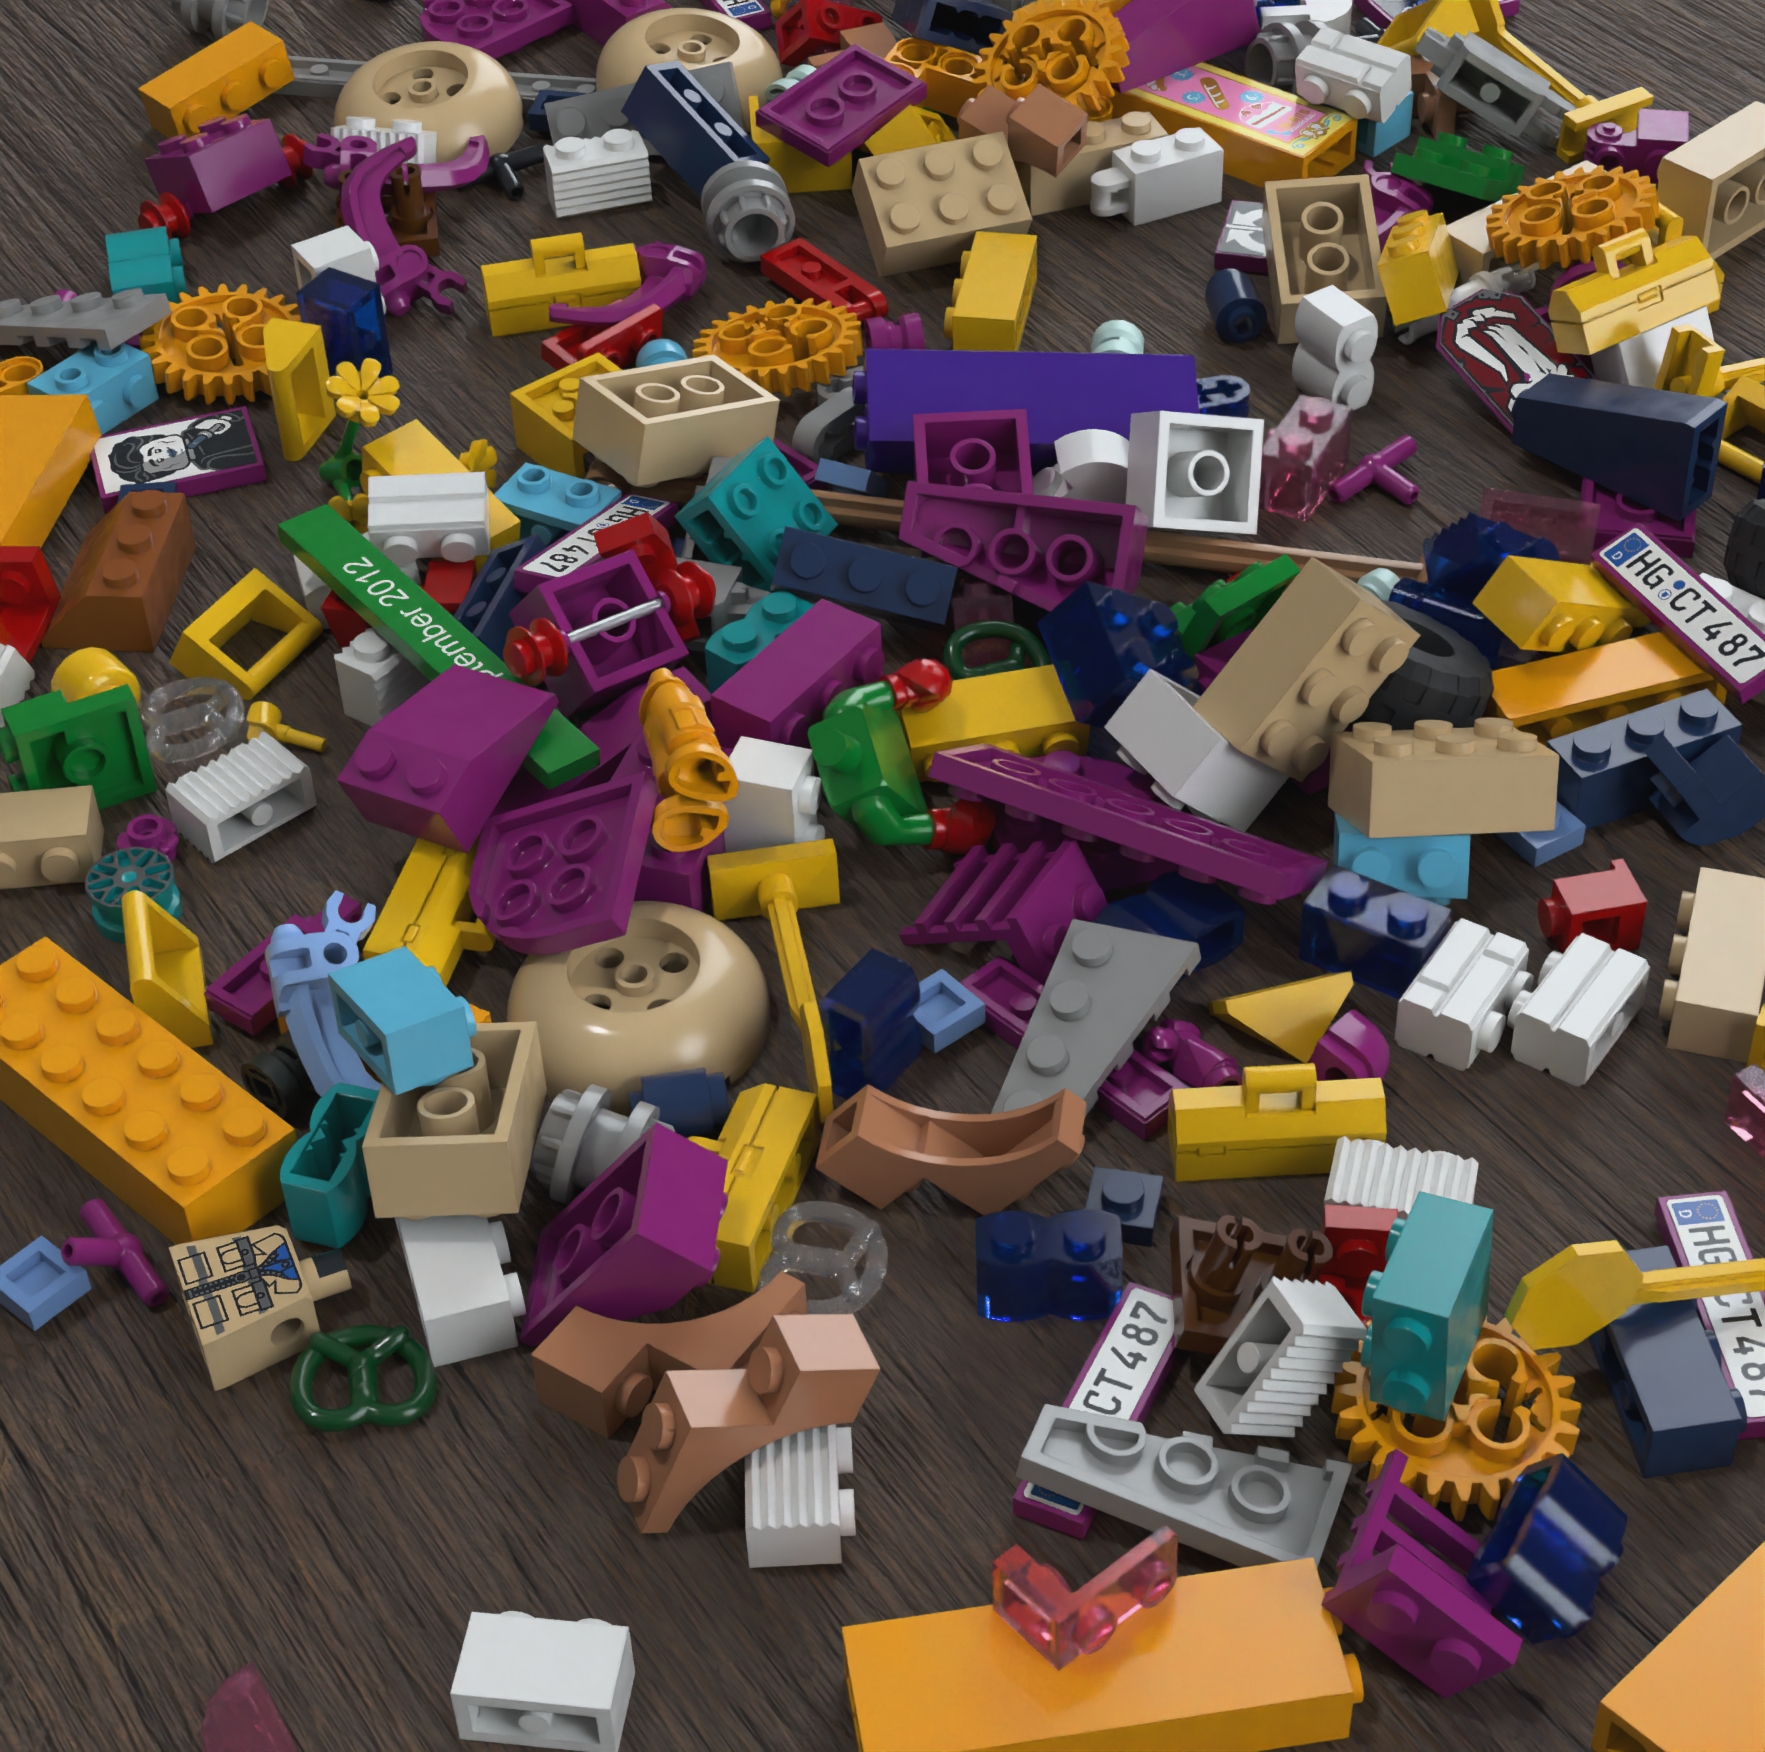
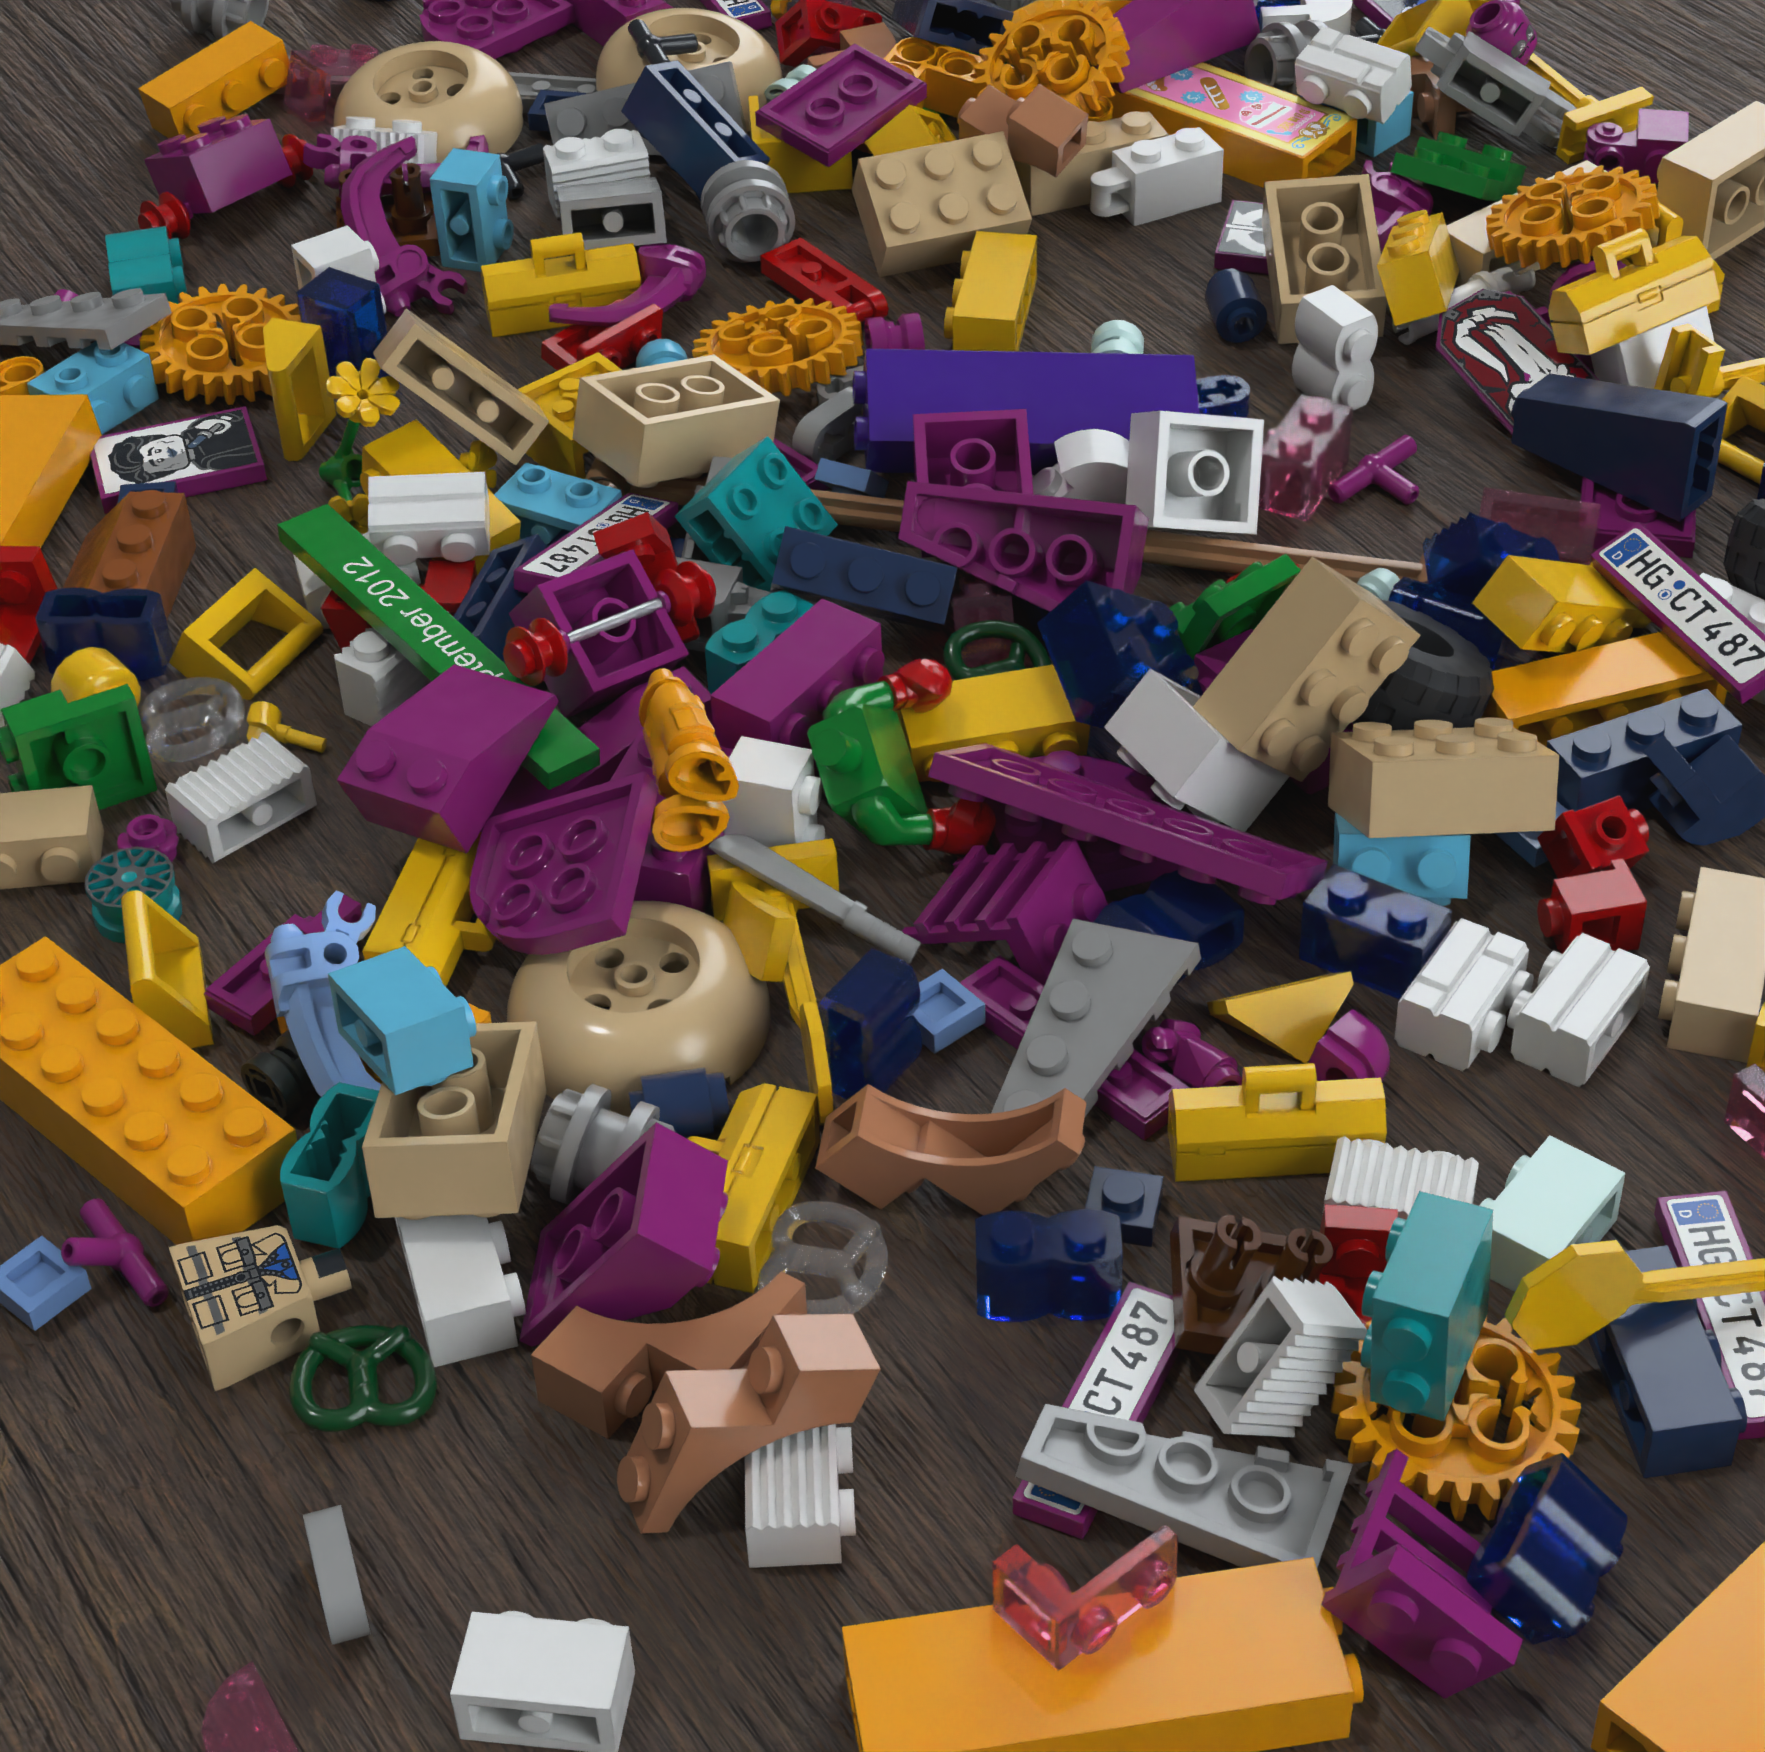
none -> clear blue brick [35,588,173,681]
none -> clear pink bracket [283,44,378,122]
none -> light grey beam [303,1505,371,1645]
none -> tan brick [373,308,549,465]
none -> medium azure brick [430,148,514,272]
none -> light grey brick [557,177,667,250]
none -> black piece [628,19,698,65]
none -> light grey piece [709,834,921,964]
none -> yellow slope [723,881,797,982]
none -> magenta head [1466,0,1537,66]
none -> light aqua brick [1479,1135,1625,1292]
none -> red brick [1537,795,1650,879]

